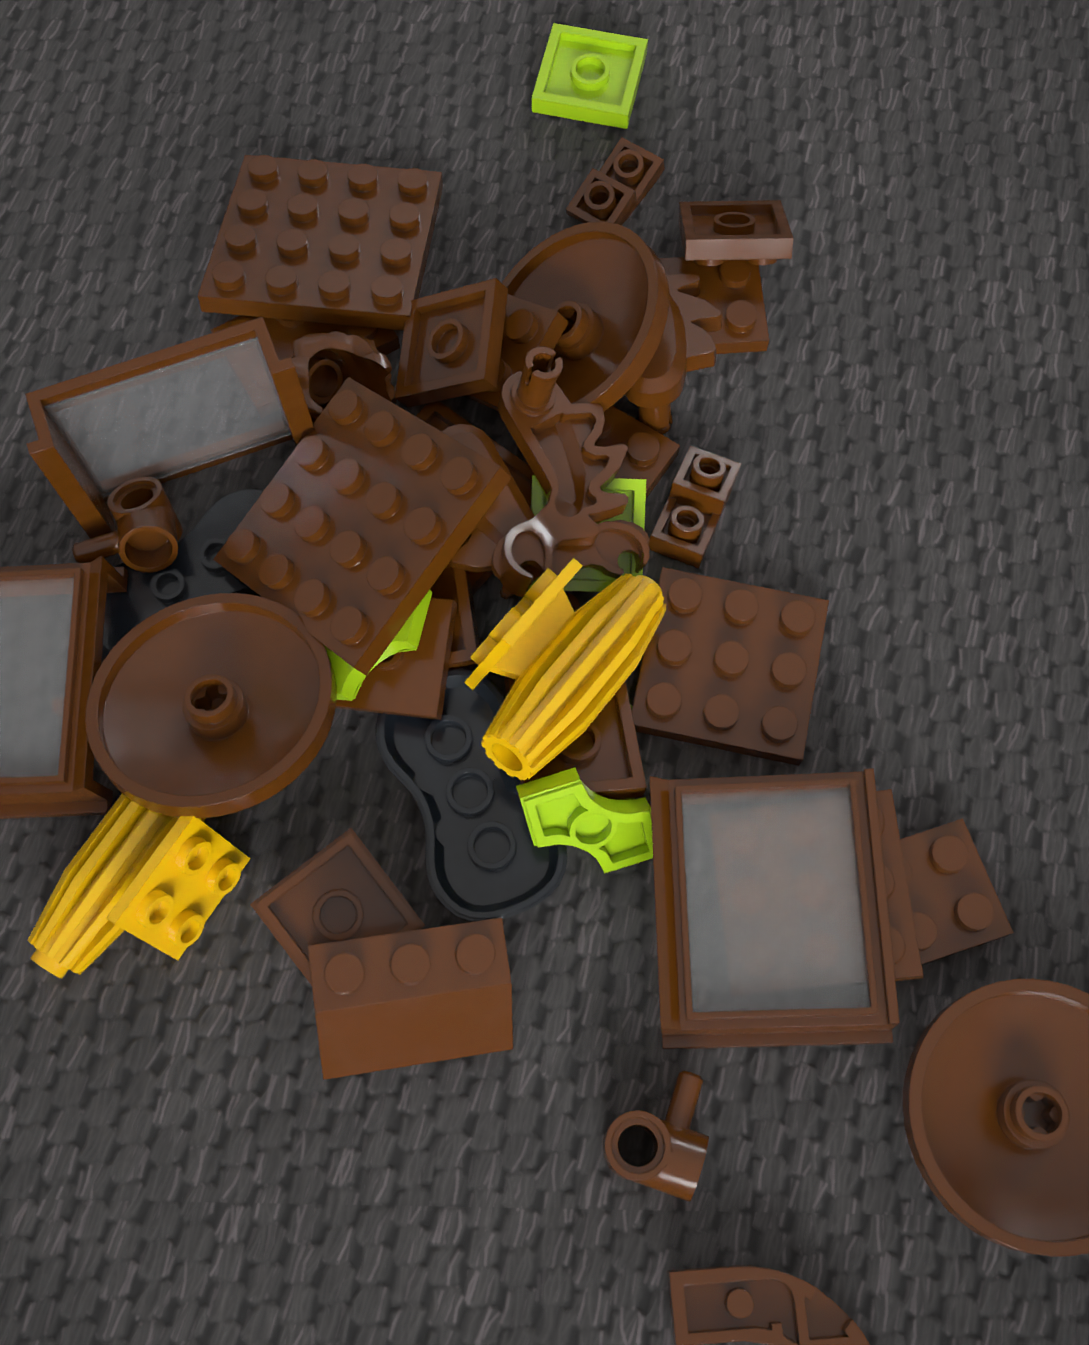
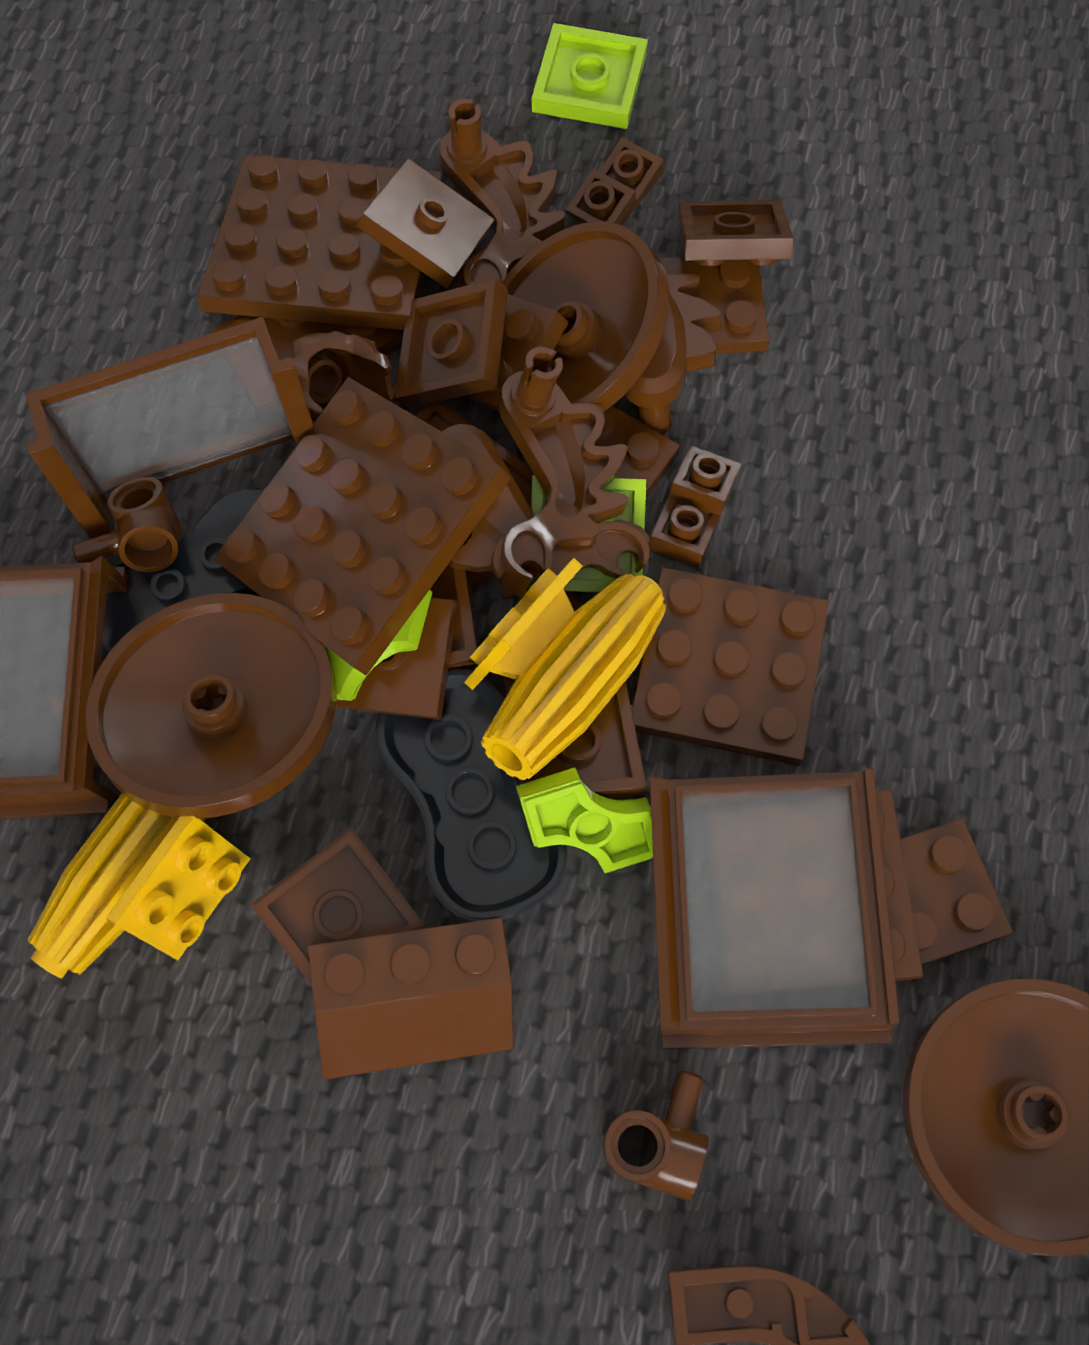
none -> plate [357,158,495,289]
none -> reddish brown animal [440,98,565,288]

